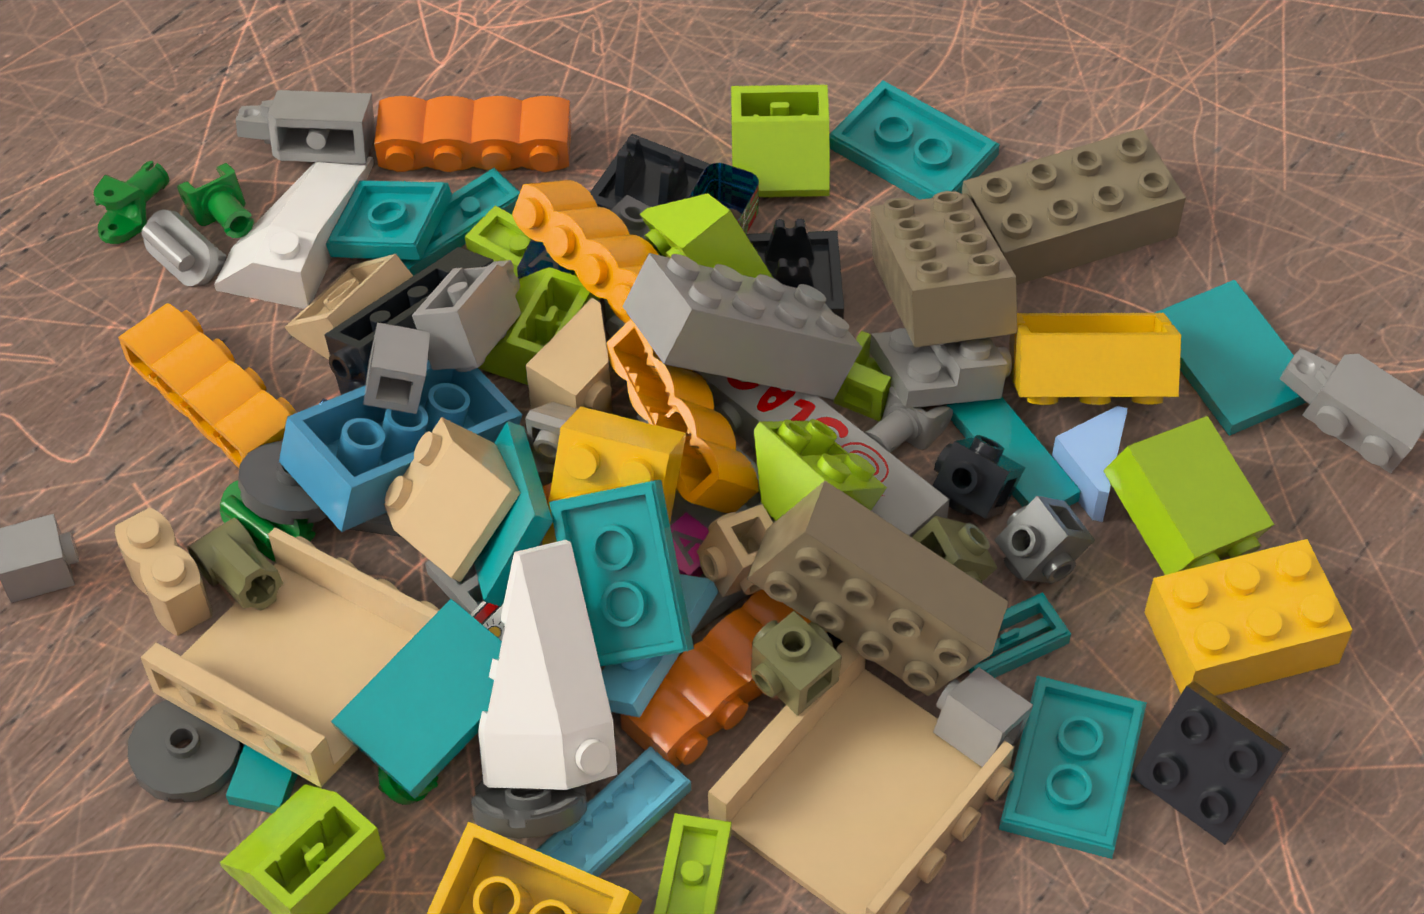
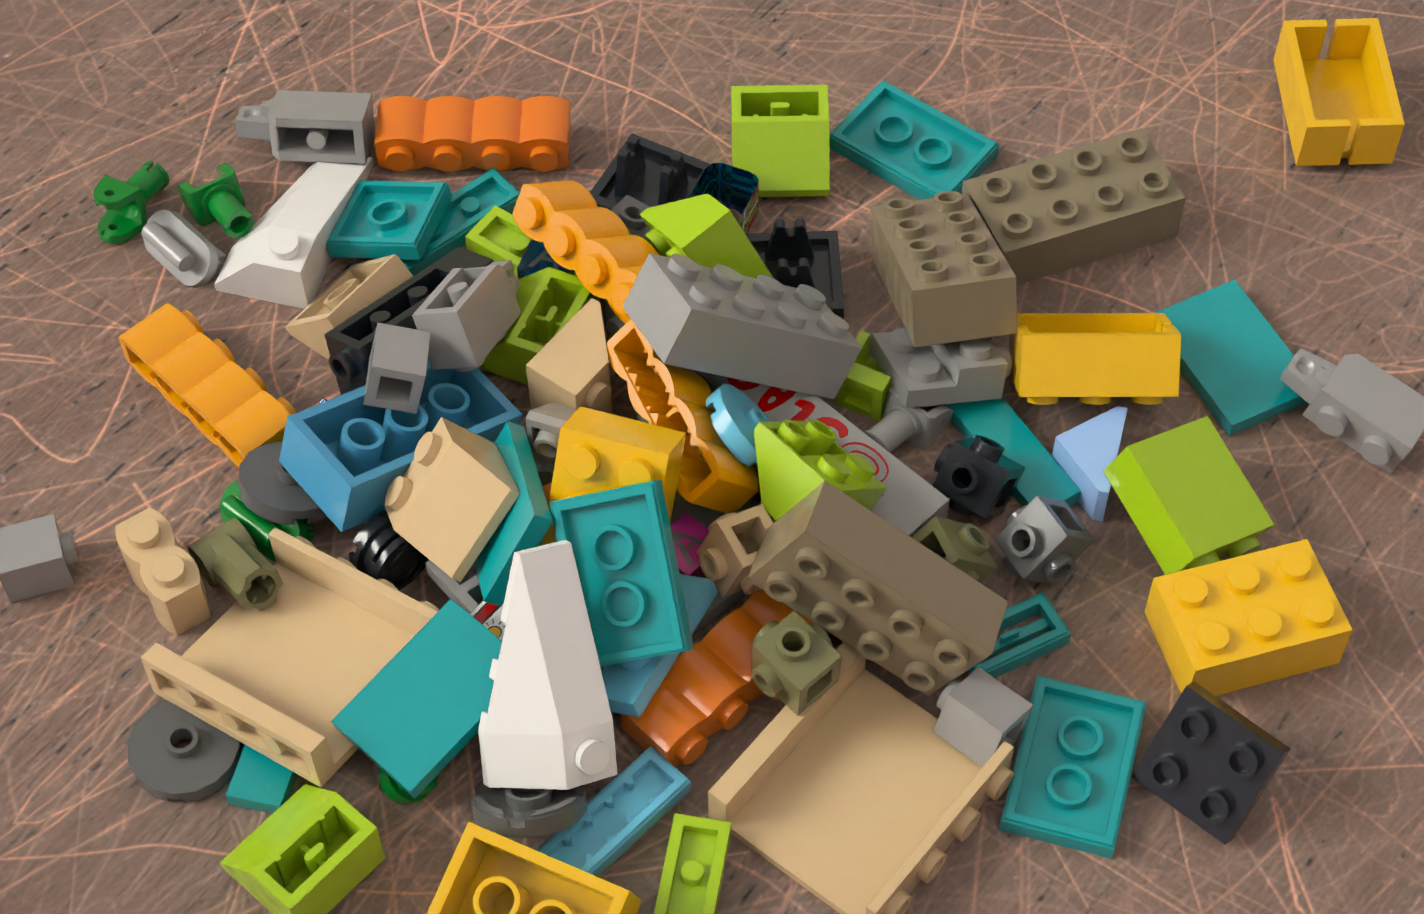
none -> black wheel [348,510,429,590]
none -> medium azure plate [706,384,770,467]
none -> yellow piece [1273,18,1405,166]

